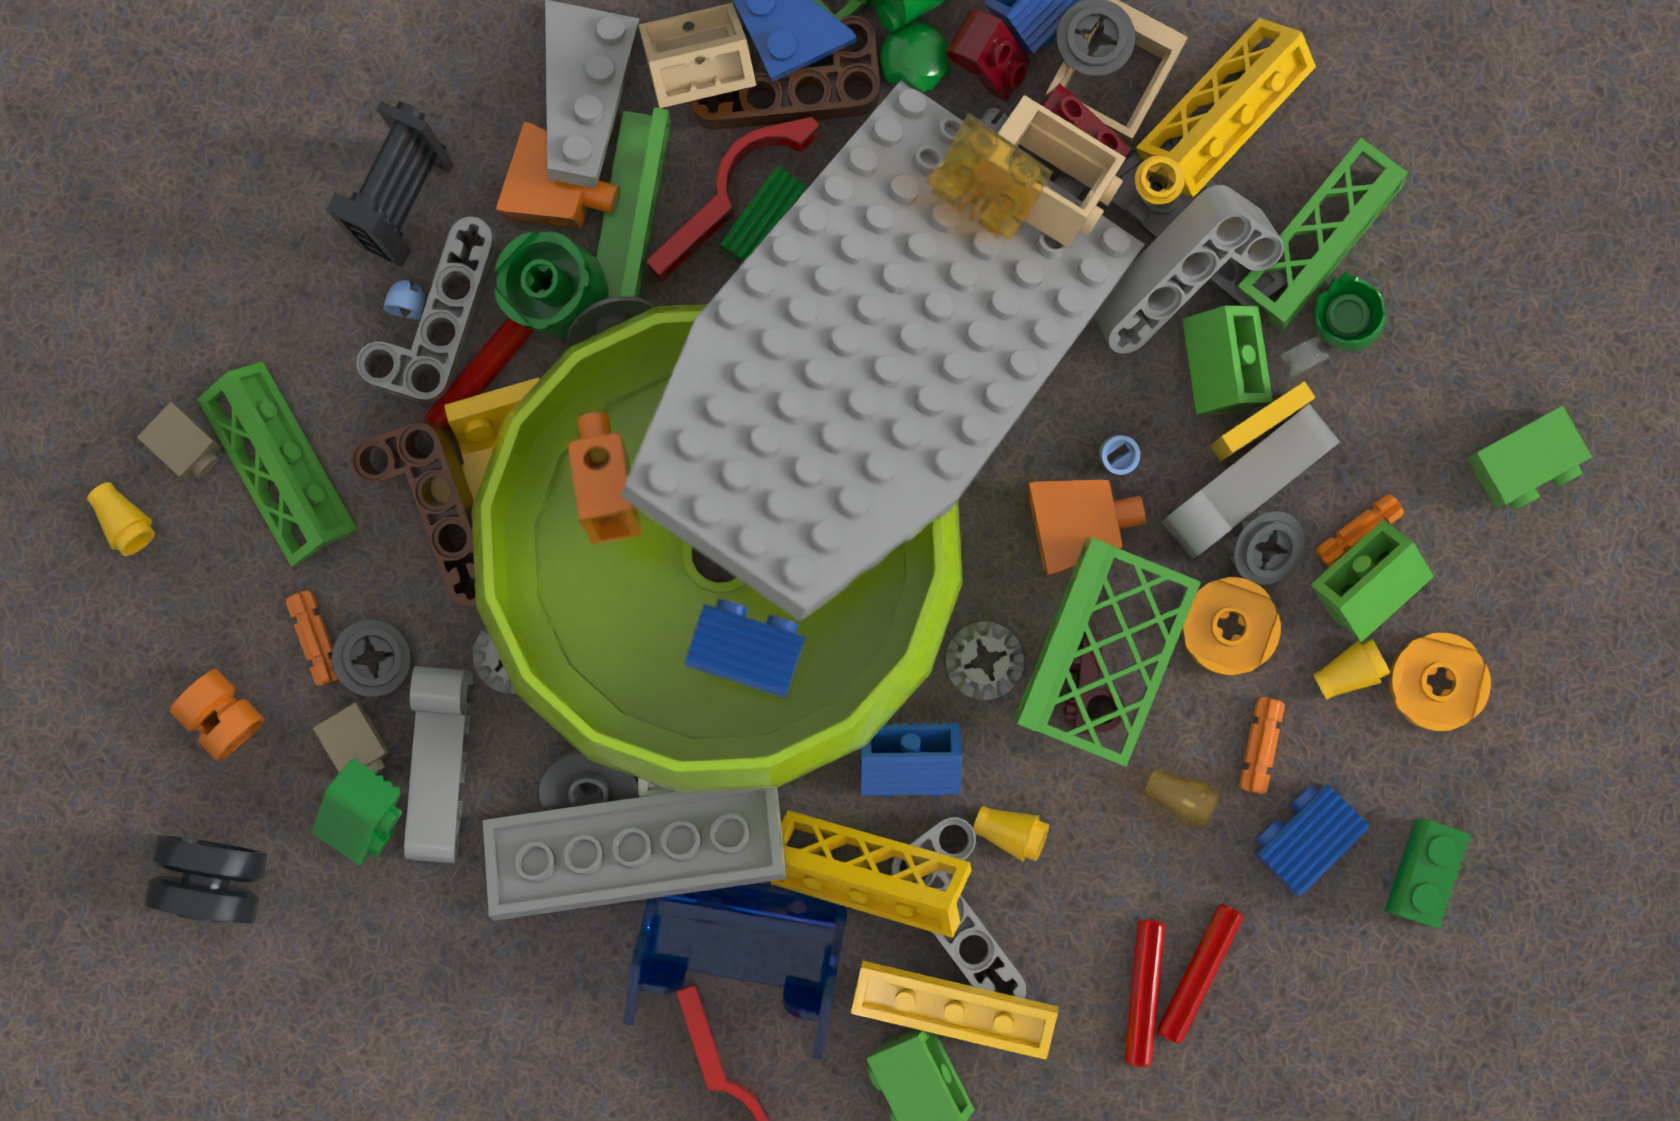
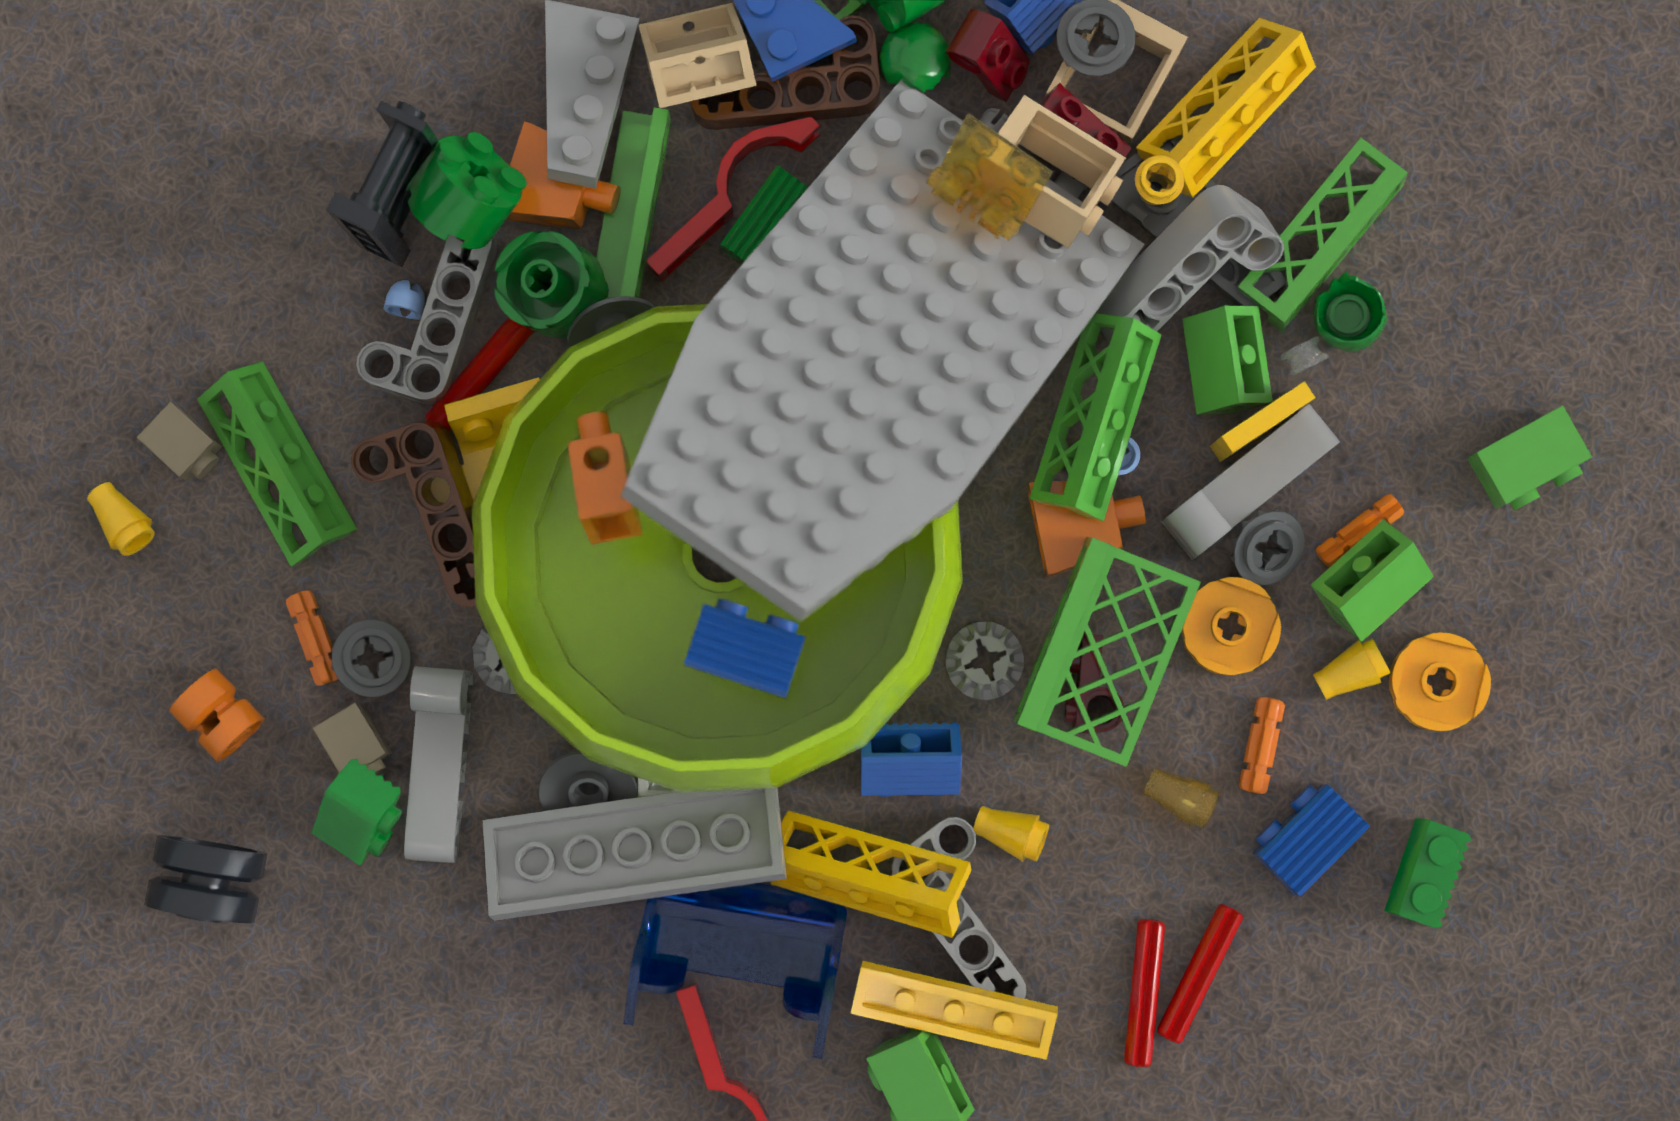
none -> green brick [406,132,527,249]
none -> bright green fence [1029,313,1161,522]

